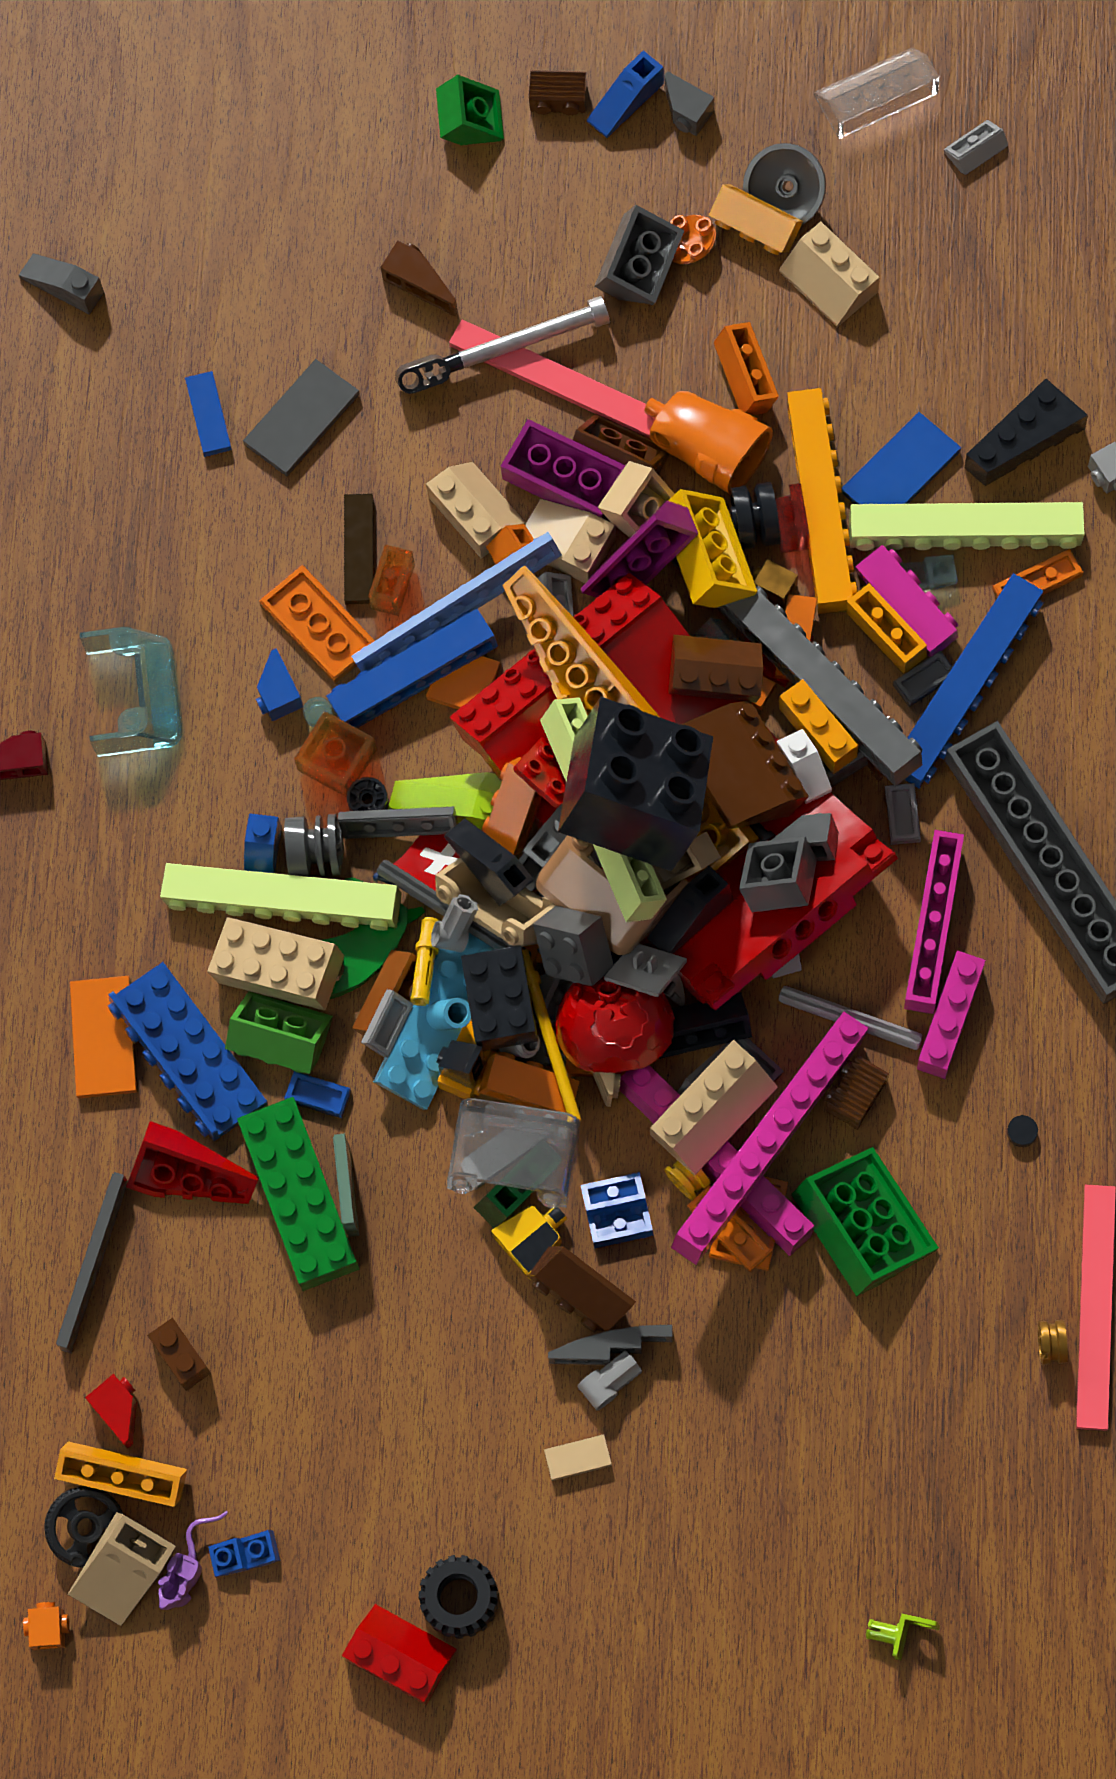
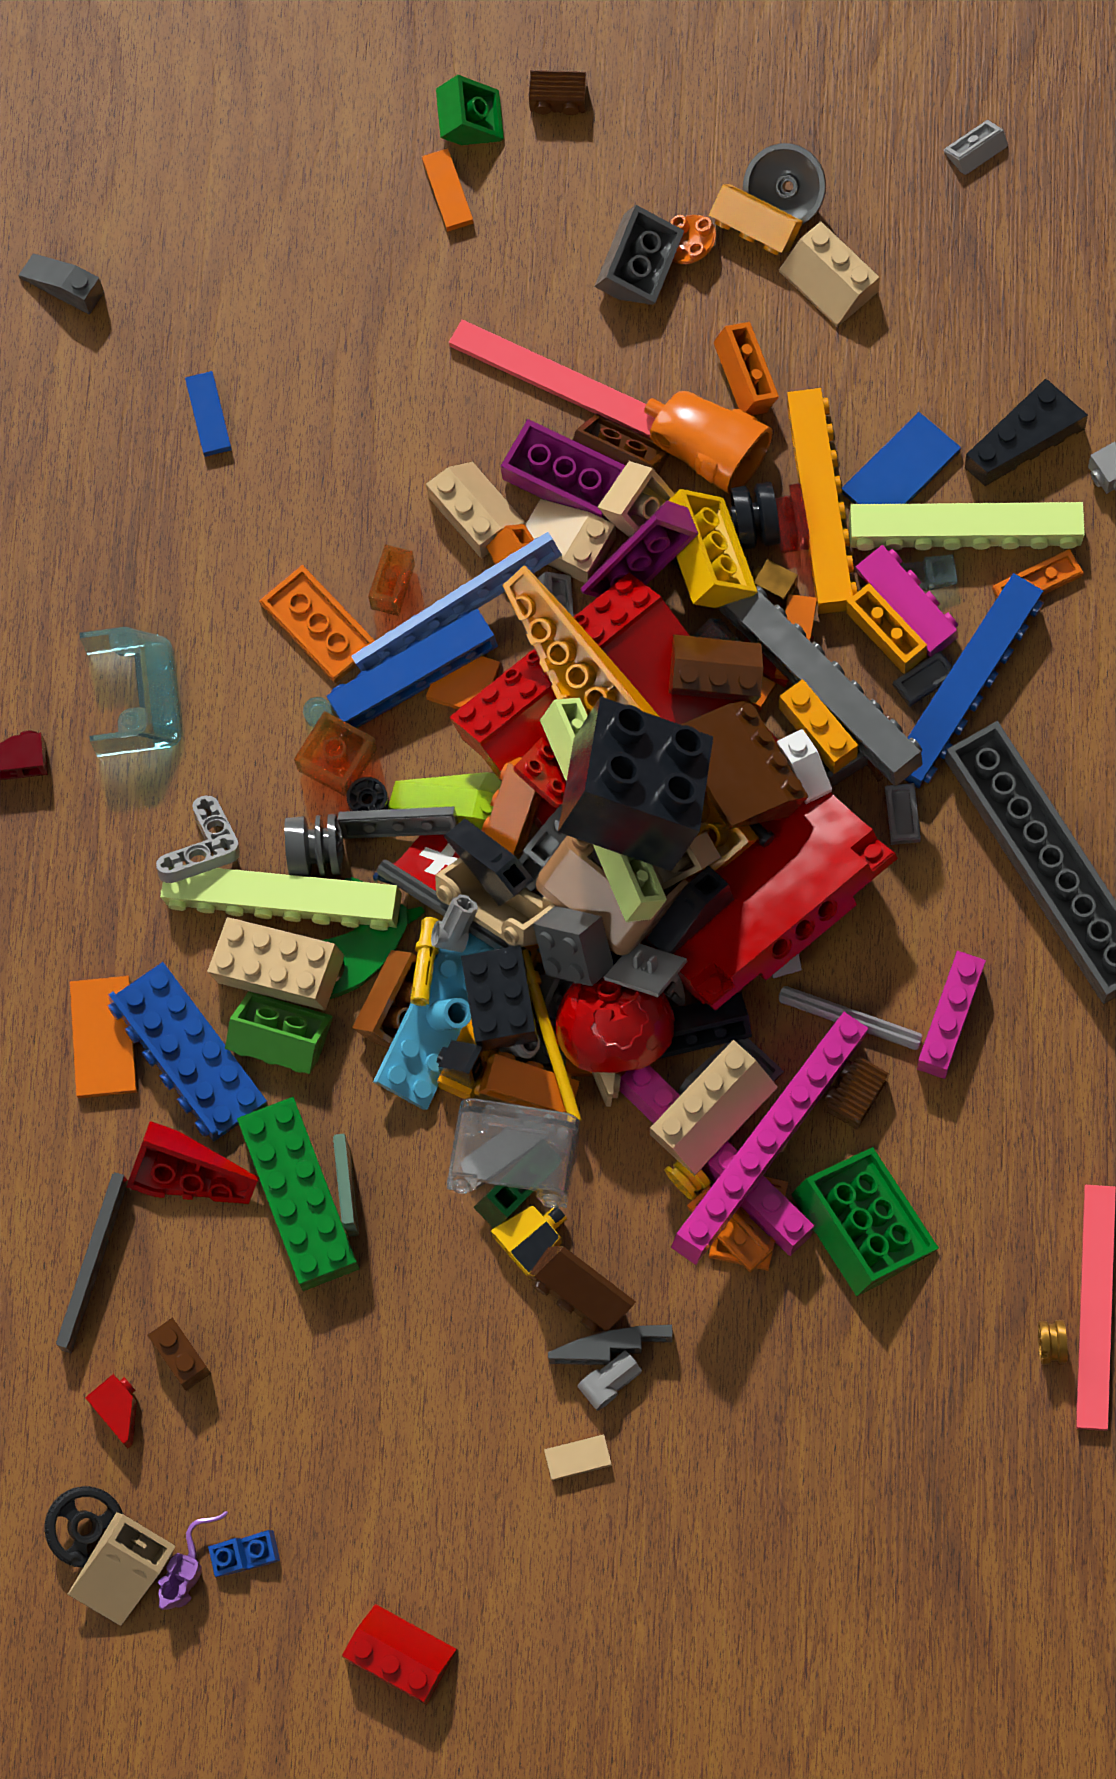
orange brick [23,1602,70,1650] -> none
light orange brick [54,1441,187,1507] -> none
dark grey tile [243,359,360,476] -> none
blue slope [244,814,282,873] -> none
blue slope [256,648,304,721] -> none
blue tile [284,1071,351,1119] -> none
dark brown tile [344,493,374,605] -> none
light grey tile [361,989,414,1057] -> none
reddish brown slope [380,240,458,316] -> none
flat silver piece [395,296,610,394] -> none
black tyre [419,1555,499,1639] -> none
blue slope [580,1172,654,1249] -> none
blue slope [587,50,664,138] -> none
dark grey slope [664,71,714,136] -> none
dark grey brick [739,836,817,912] -> none
dark grey slope [772,813,839,861] -> none
clear slope [814,47,940,139] -> none
lime bracket [866,1614,940,1661] -> none
dark pink brick [904,830,964,1014] -> none
black tile [1007,1115,1038,1147] -> none
none -> light grey beam [156,795,240,883]
none -> orange tile [422,148,474,232]

